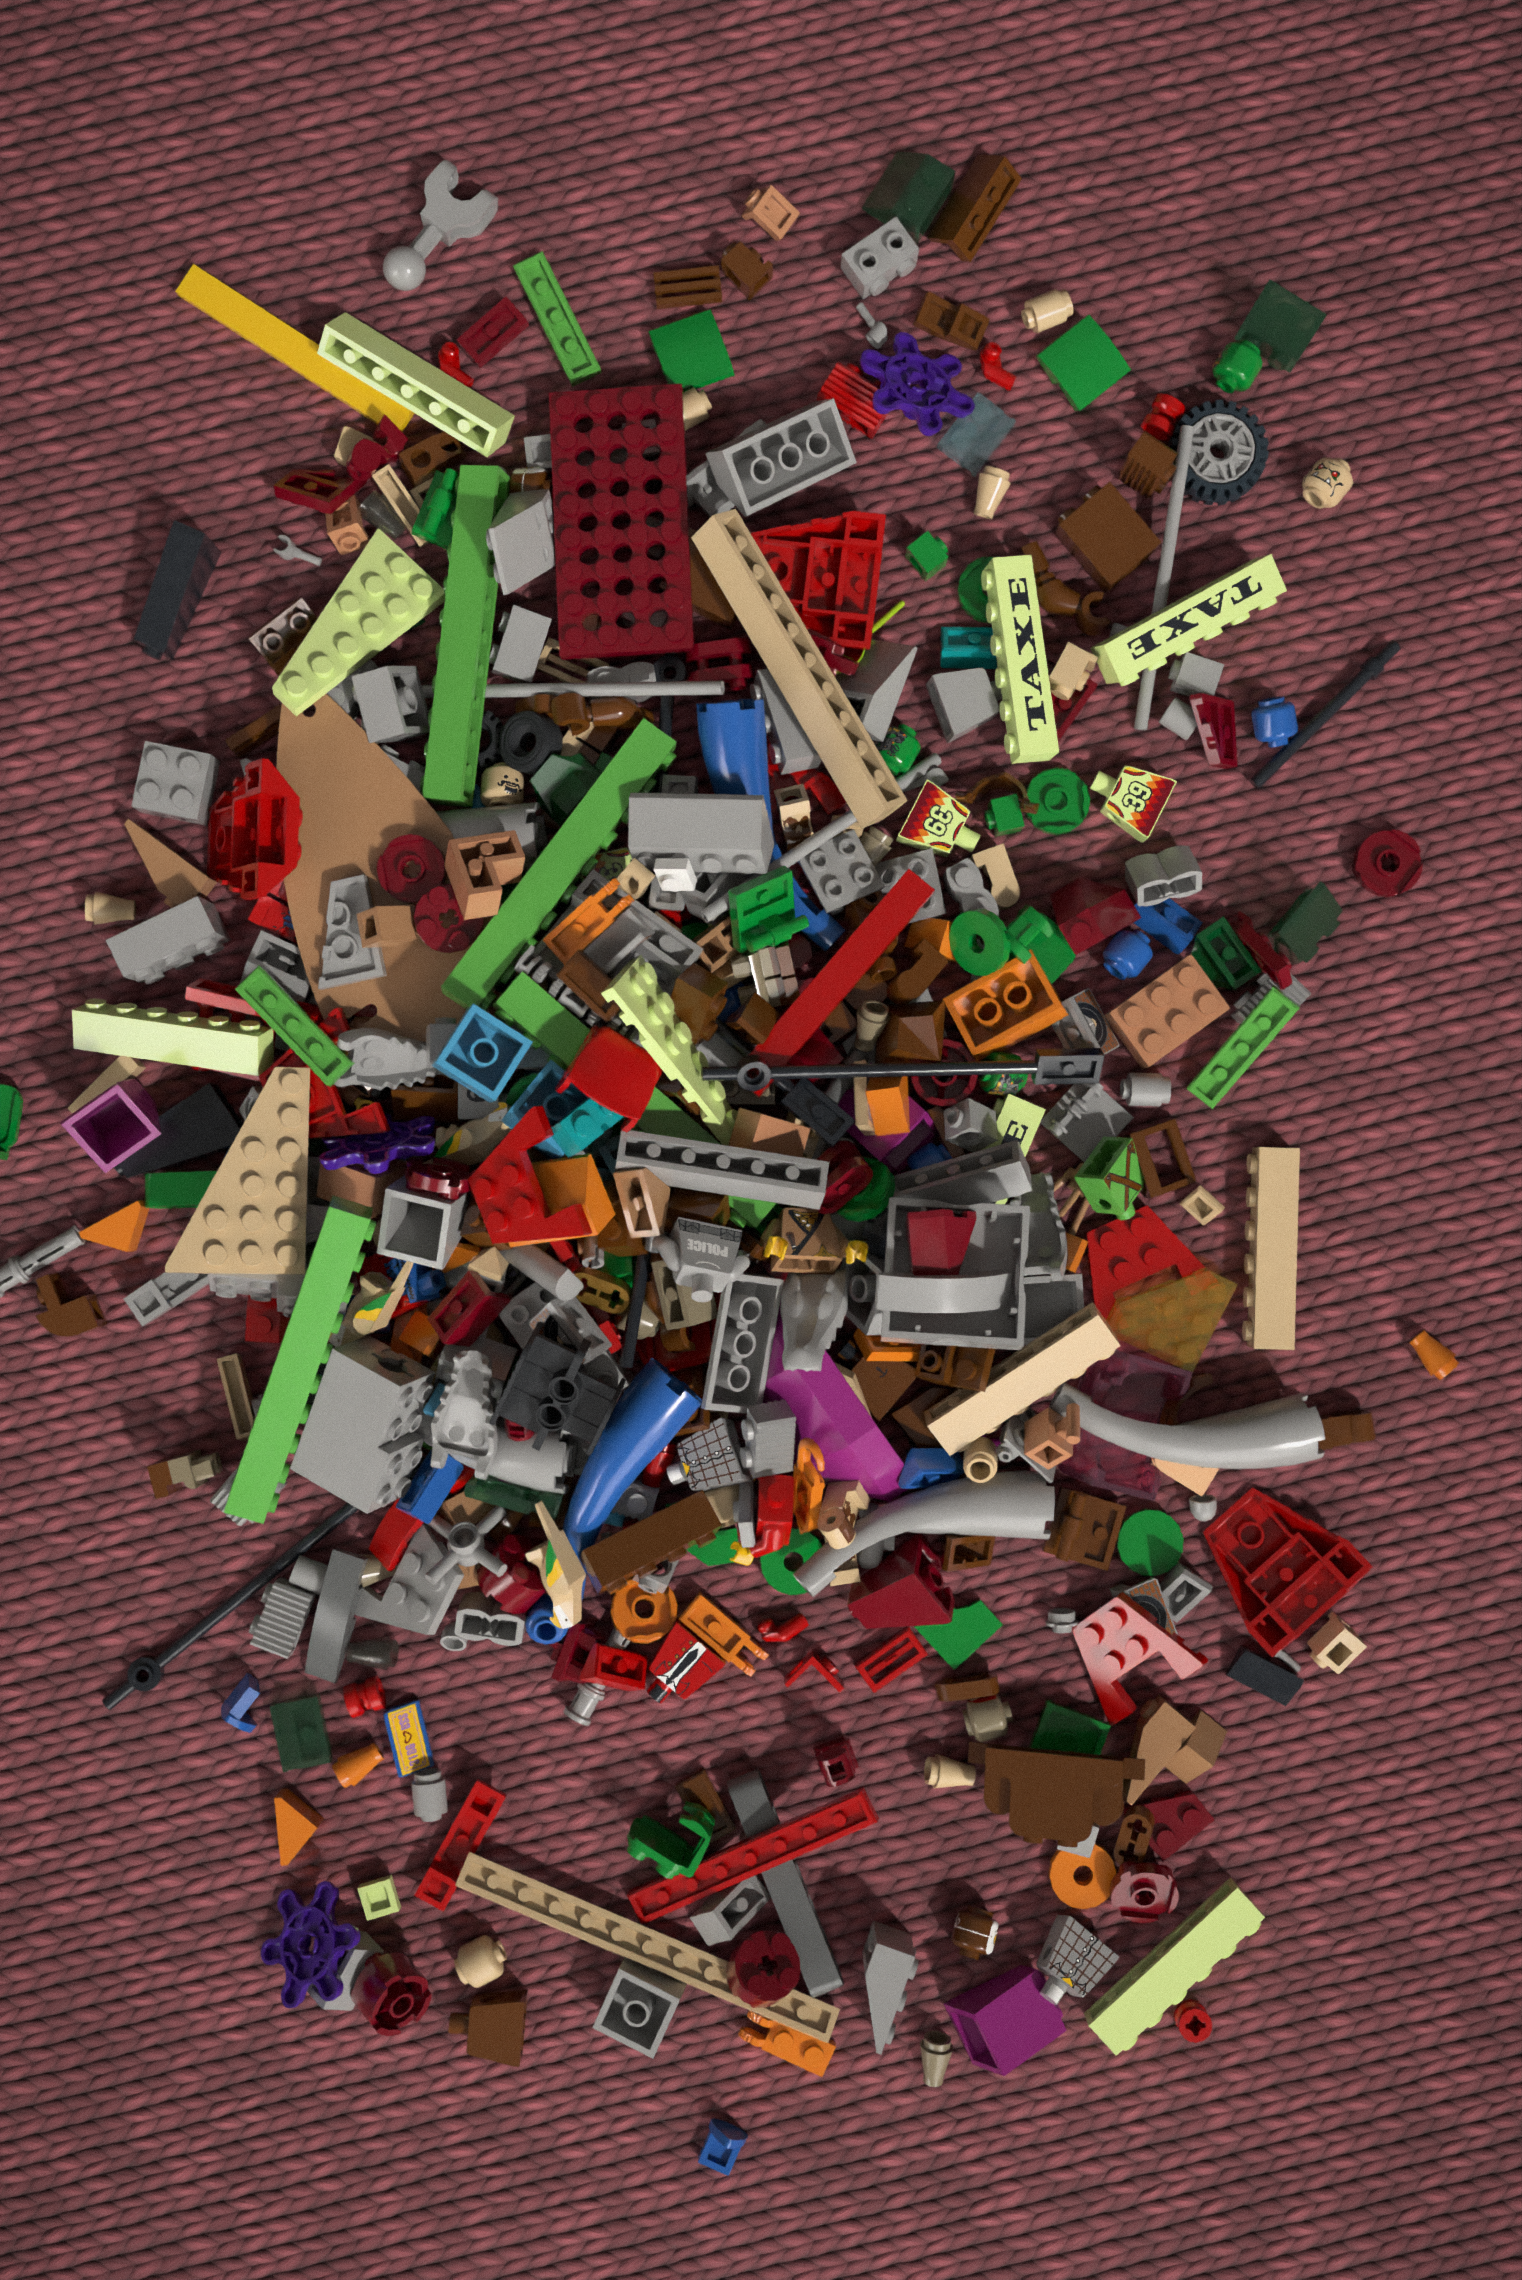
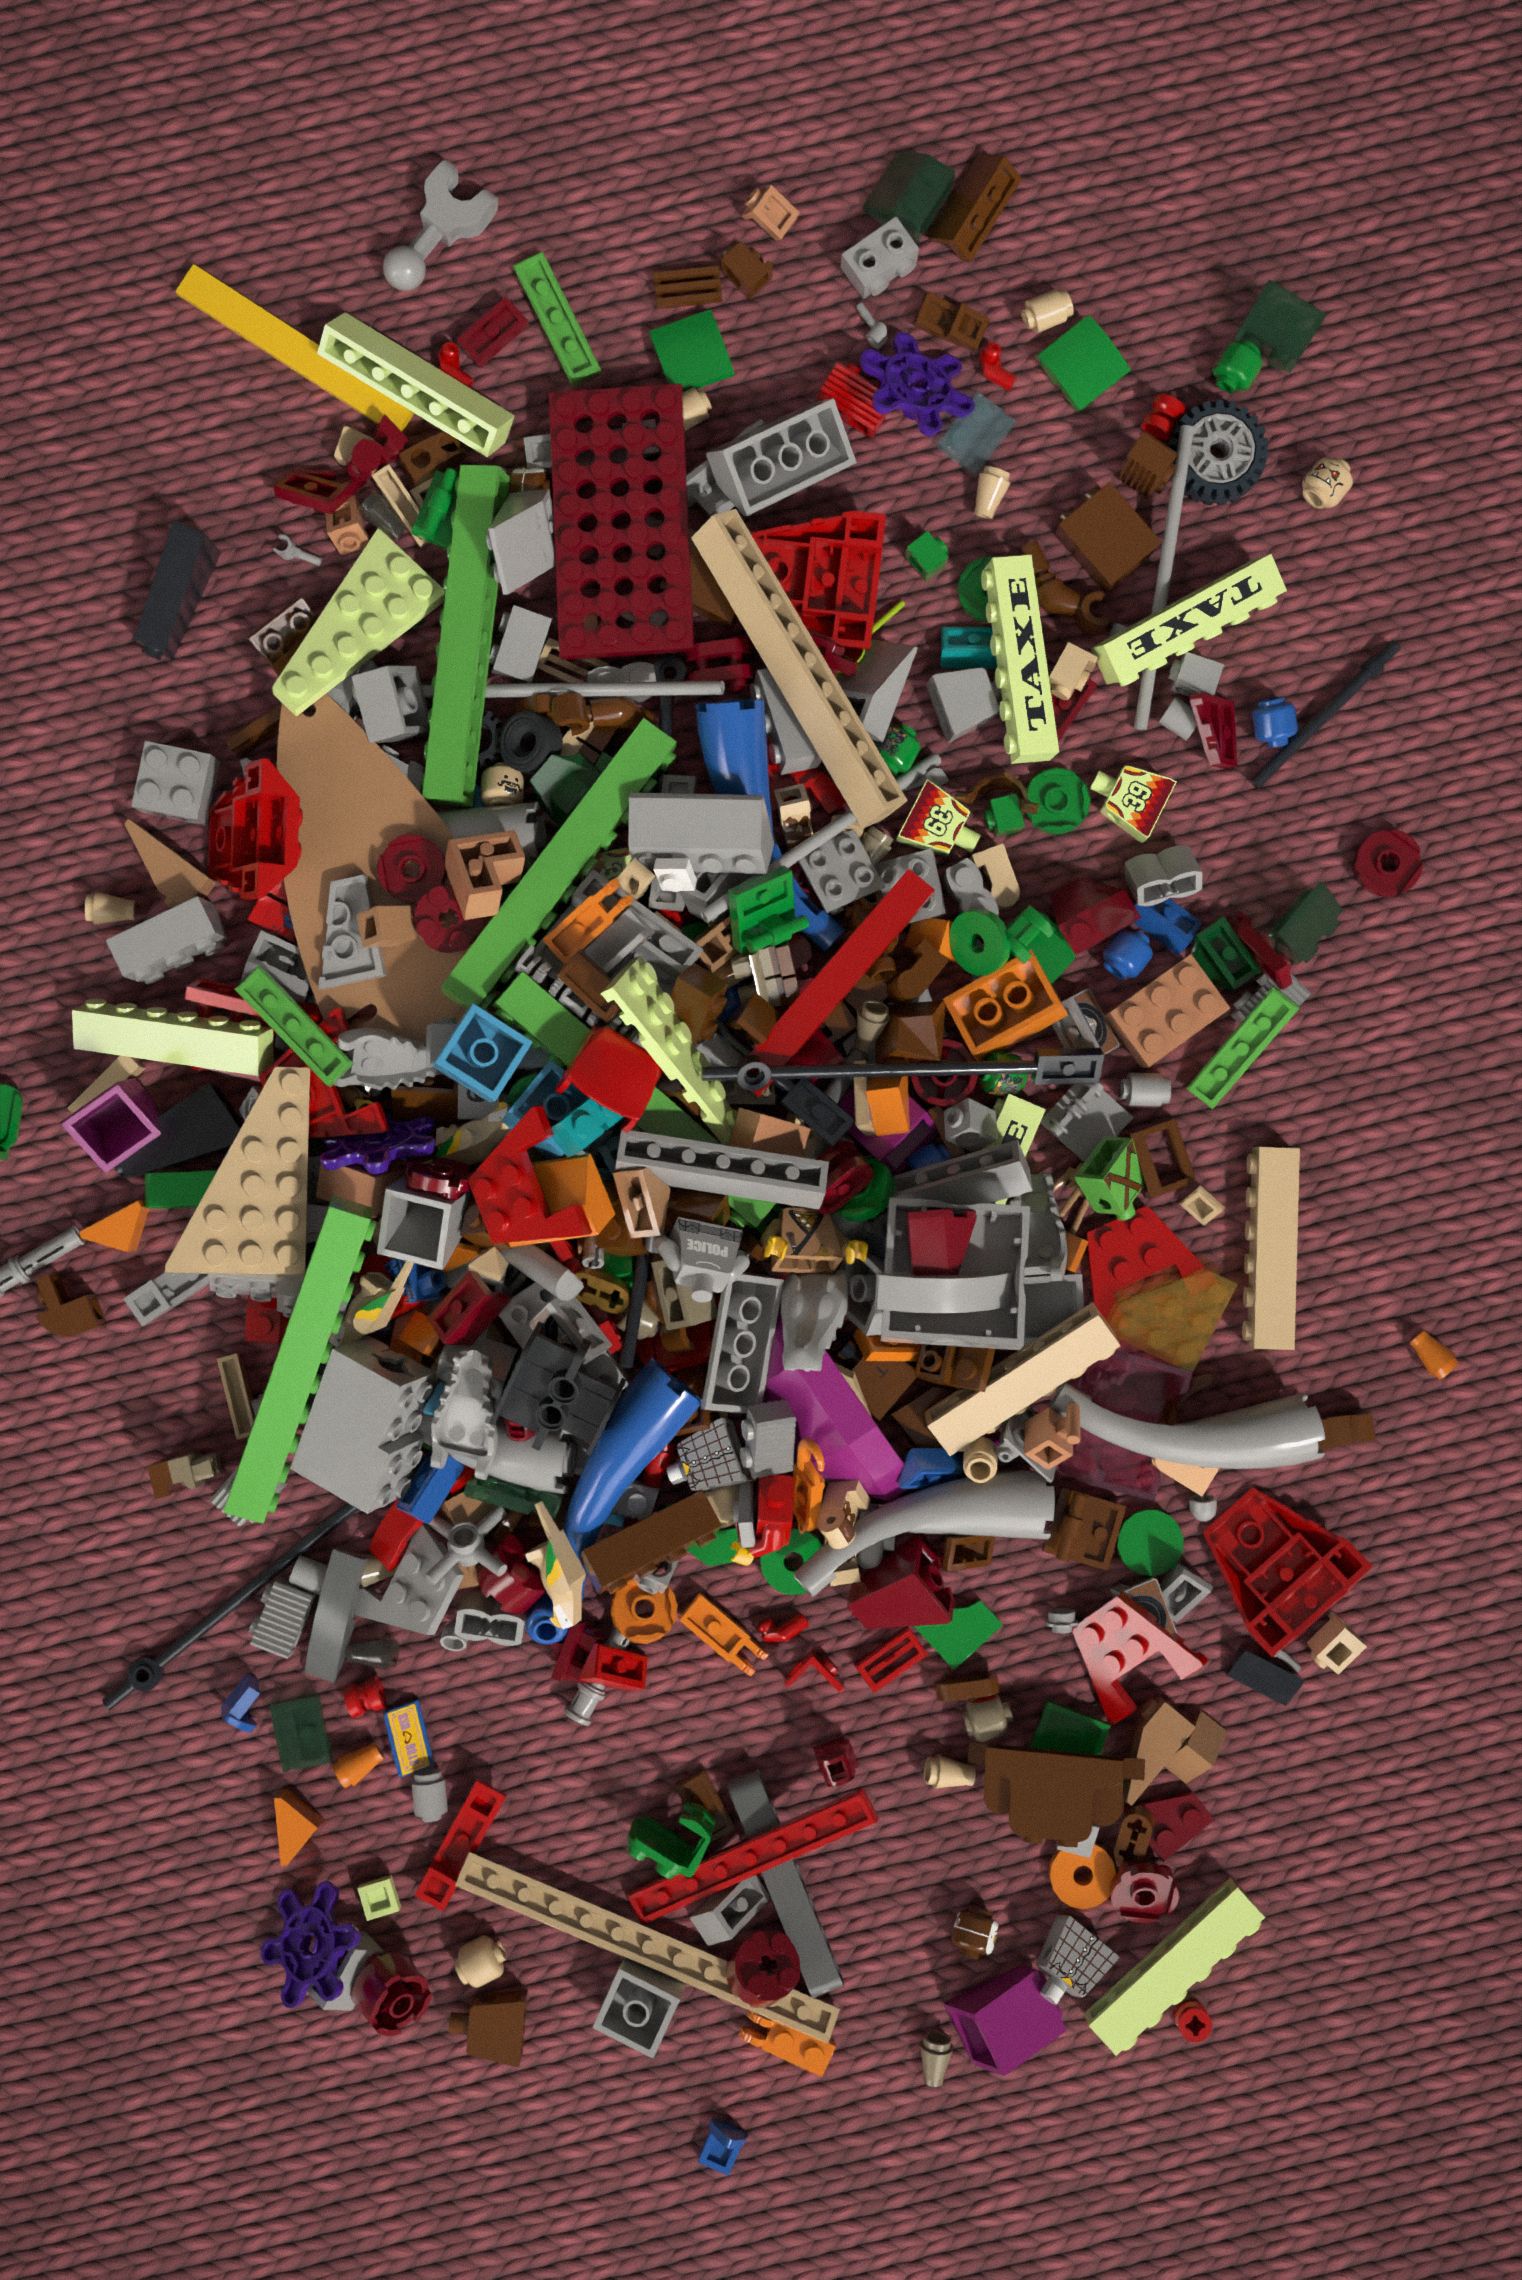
red torso [646,1617,726,1704] -> none
light grey slope [862,1921,919,2054] -> none

